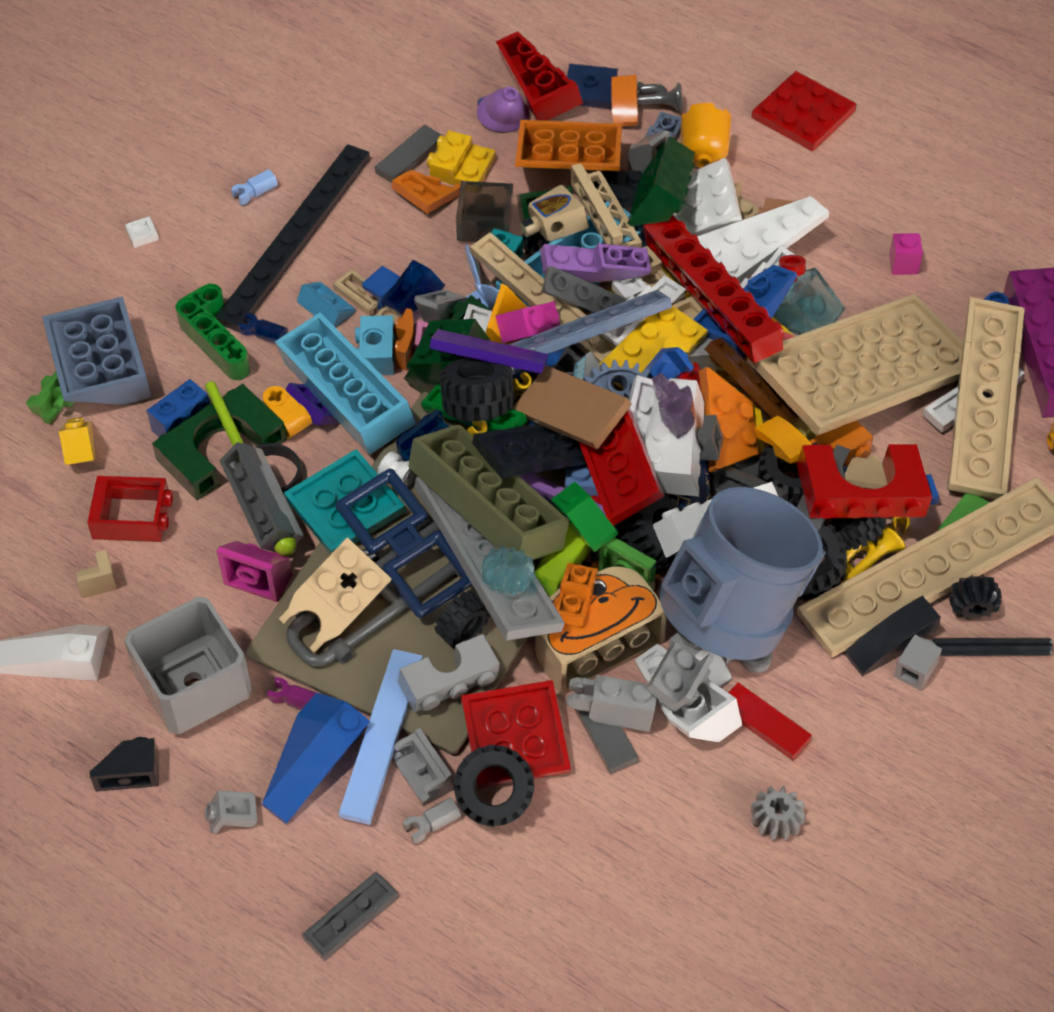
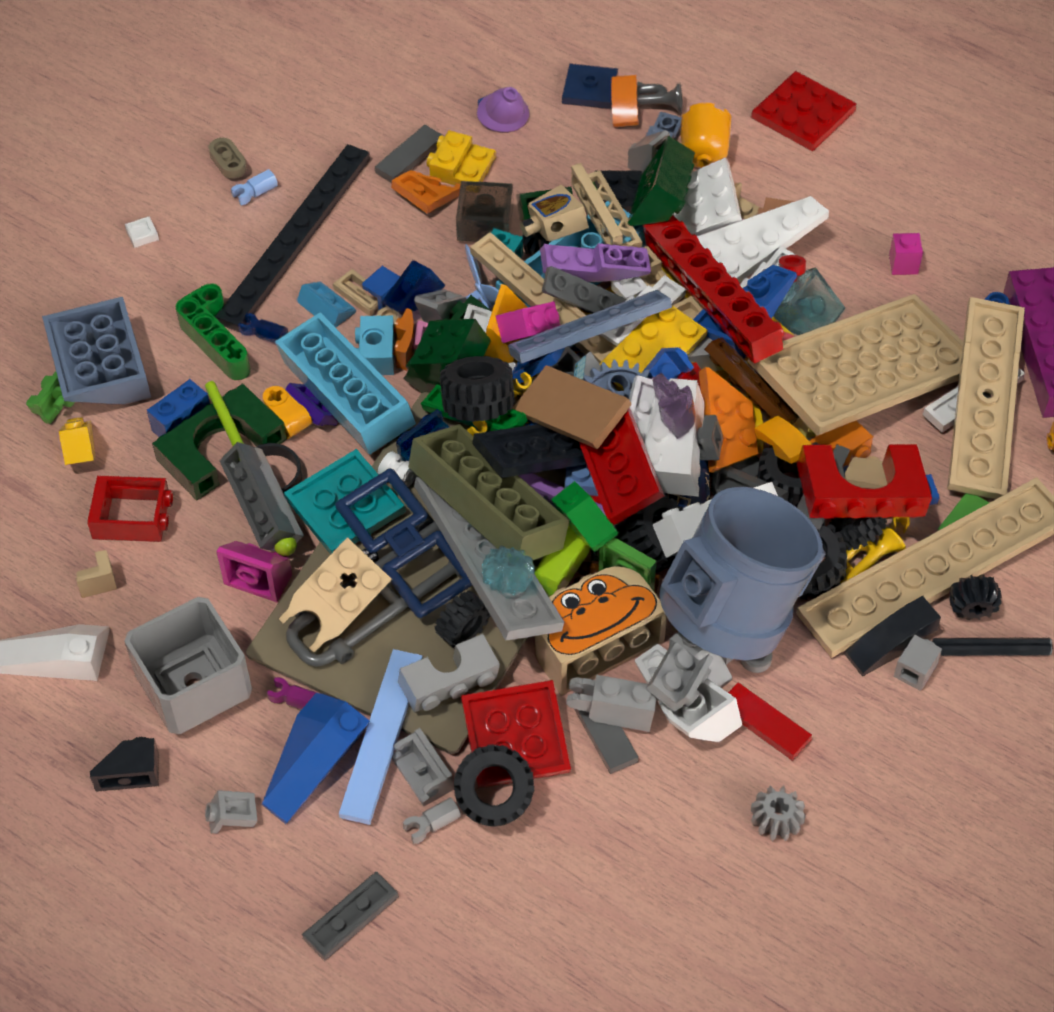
dark purple tile [430,329,549,374] -> none
red wedge [496,31,583,121] -> none
orange slope [515,120,622,171] -> none
orange slope [555,563,598,627] -> none
none -> dark tan plate [209,138,247,178]

